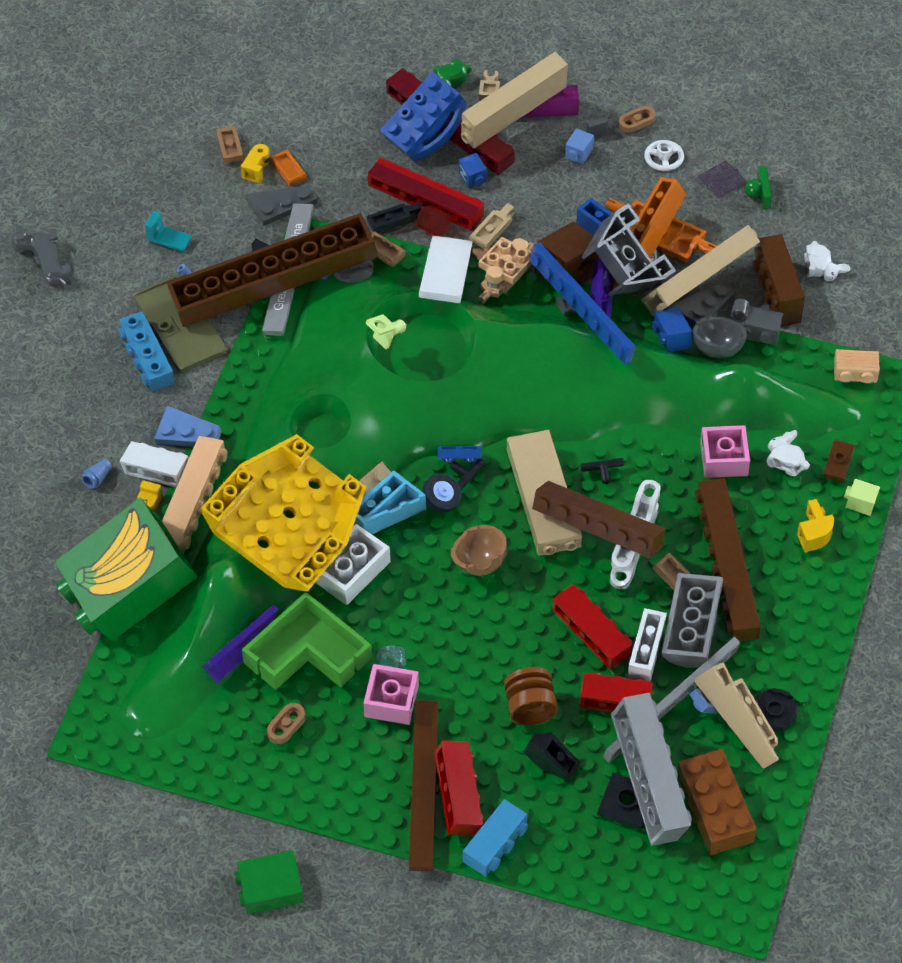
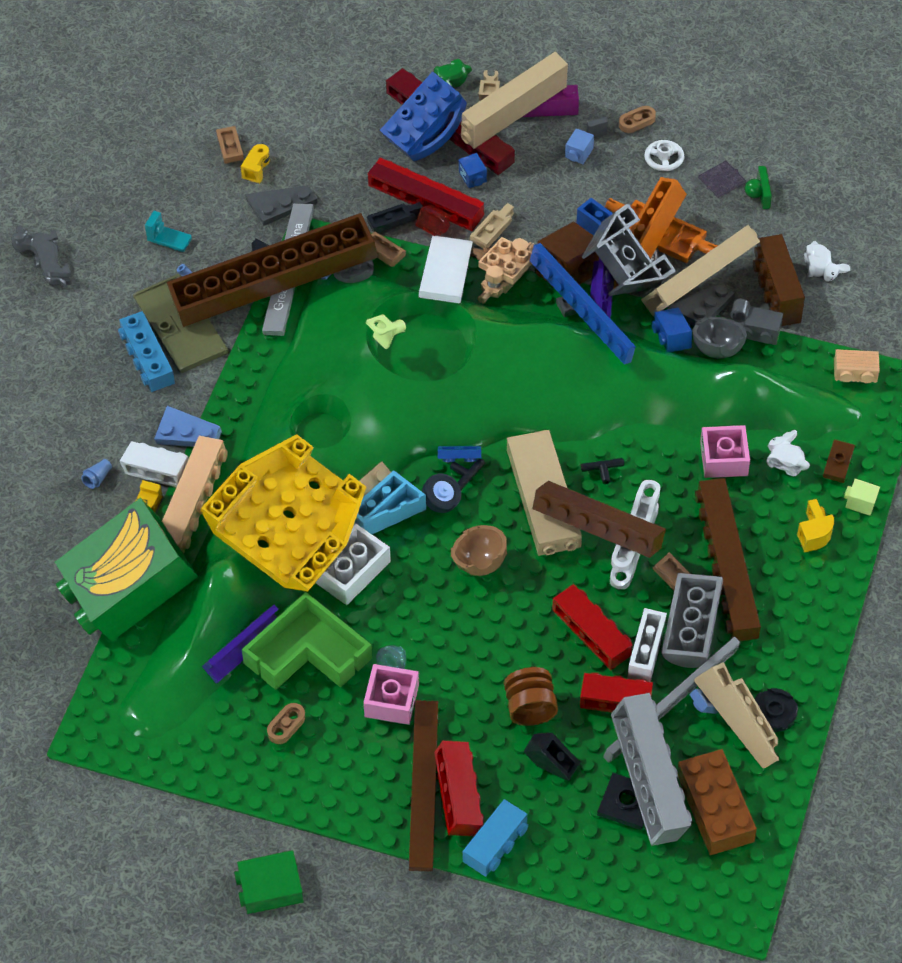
orange tile [270,149,307,187] -> none

